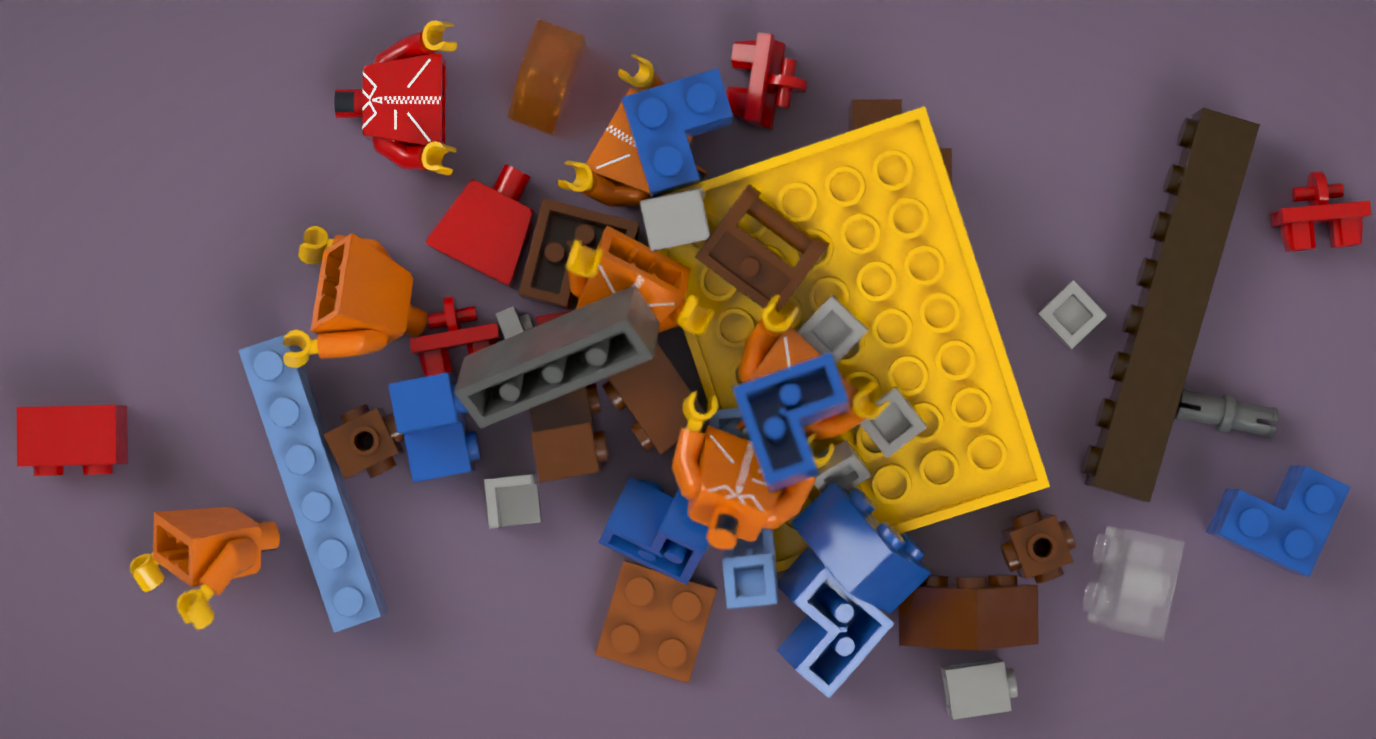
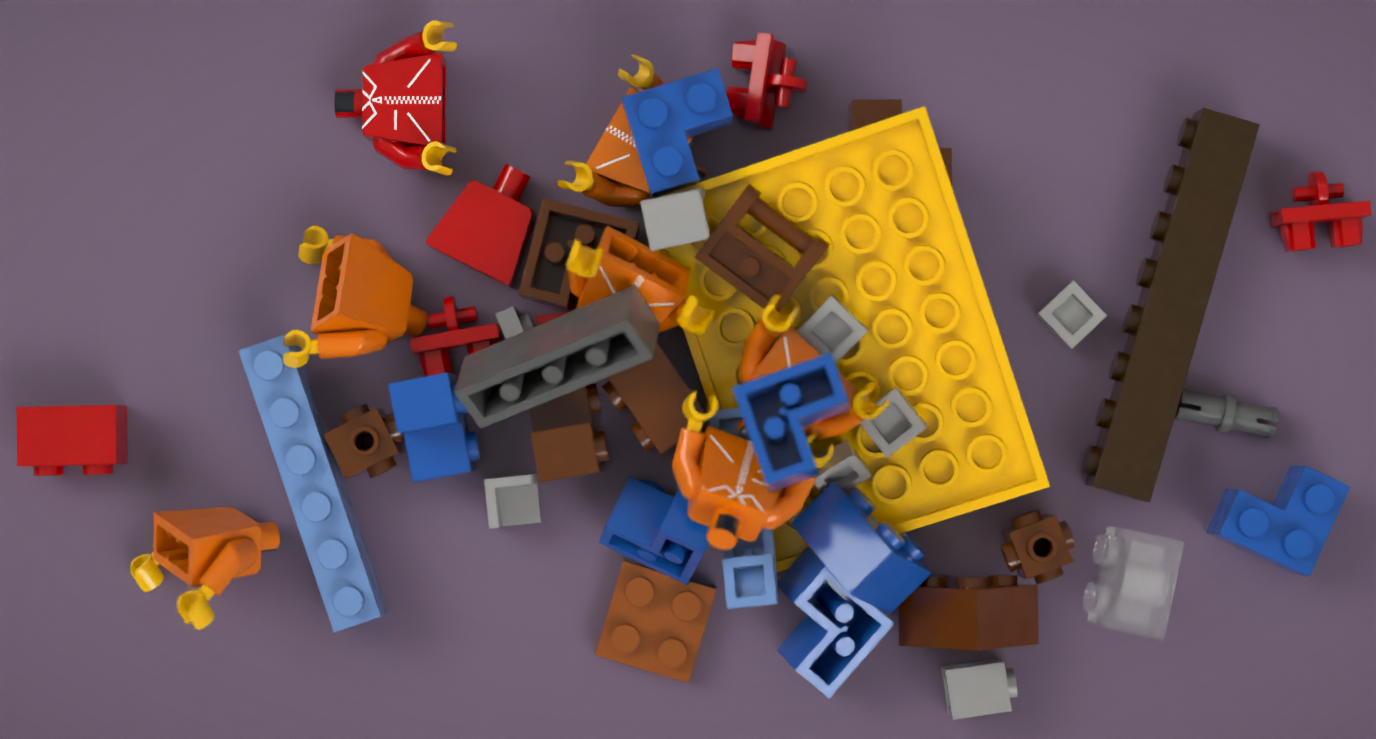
clear orange slope [507,19,587,136] -> none

